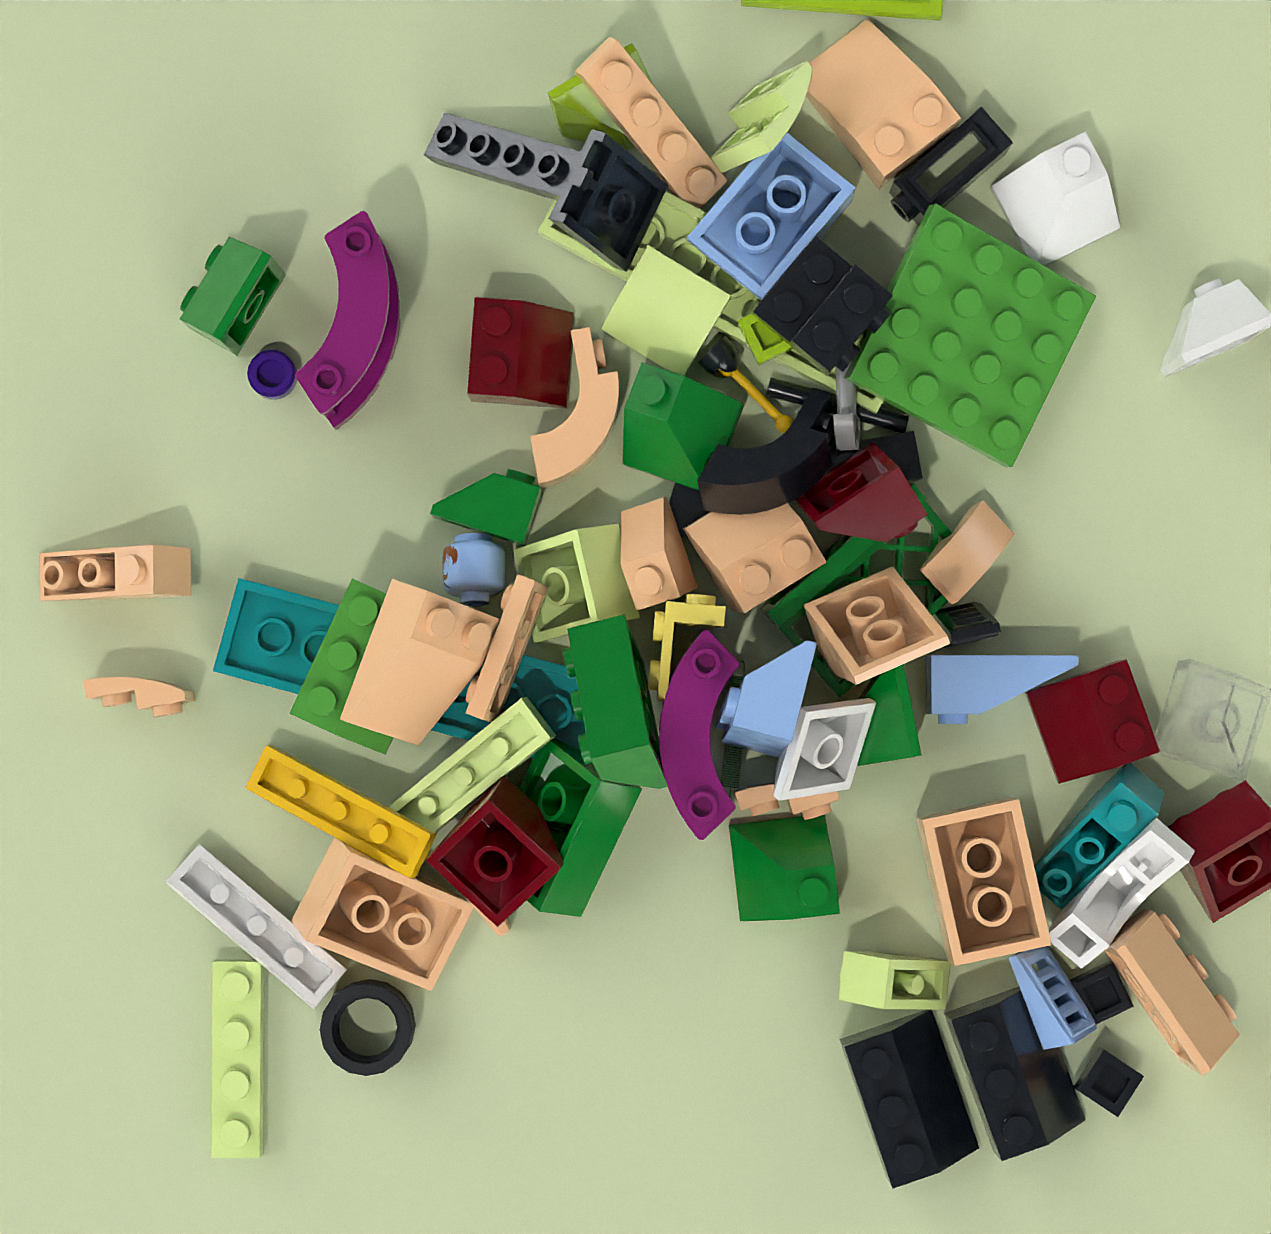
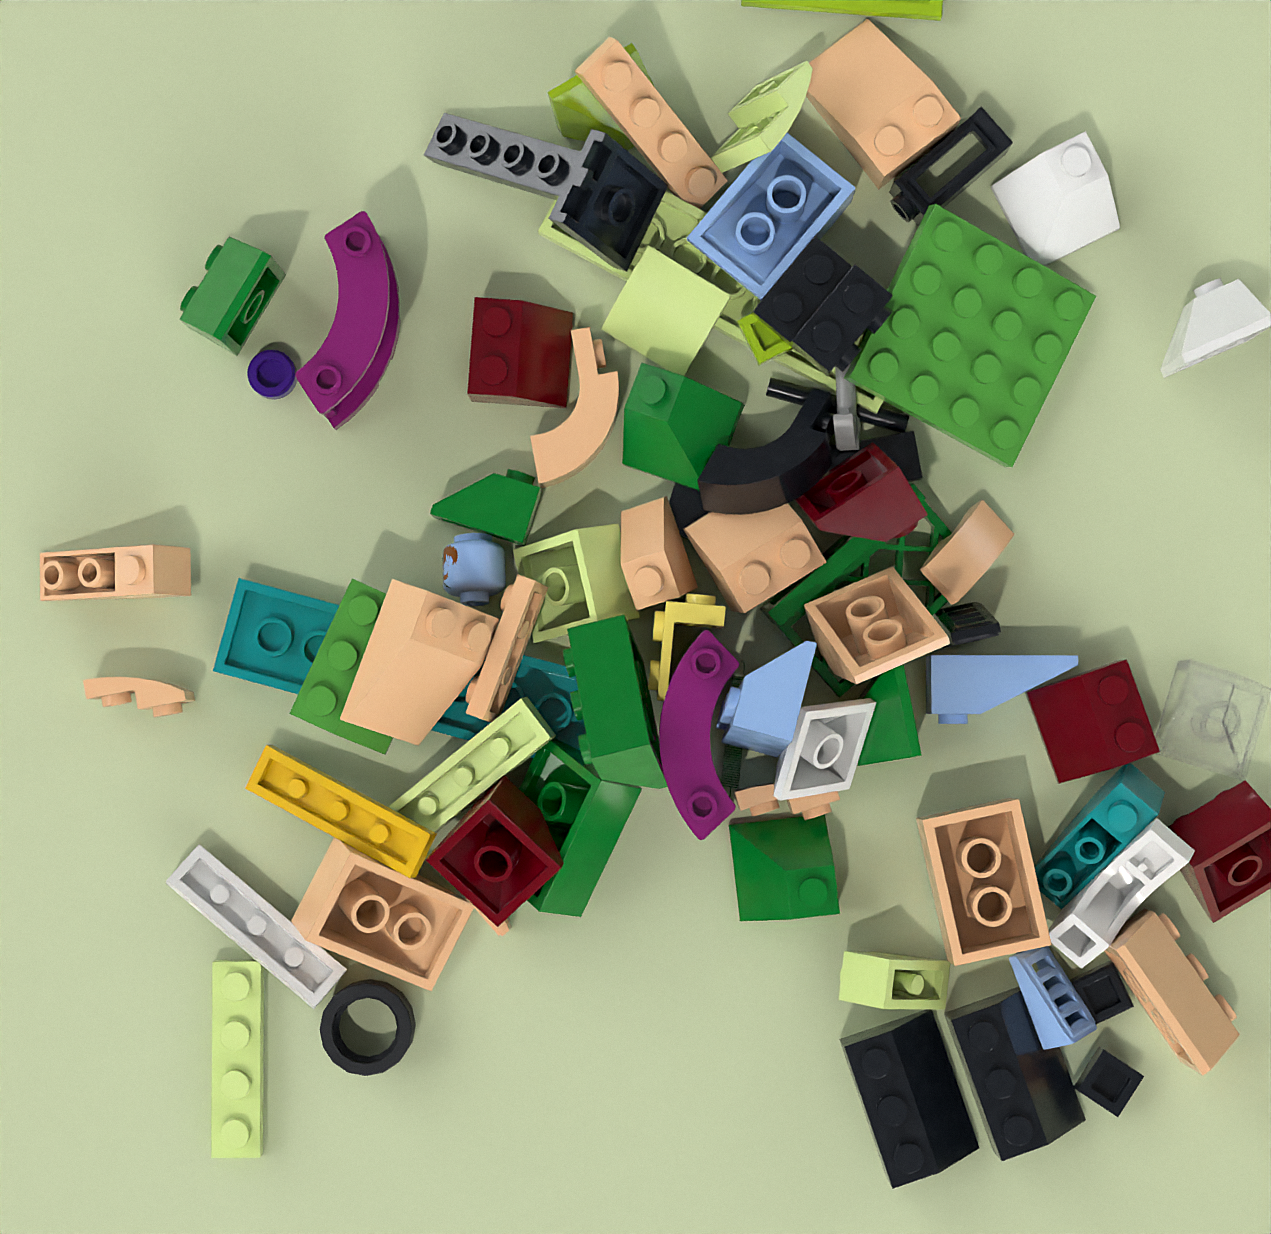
hinge [698,336,794,434] -> none

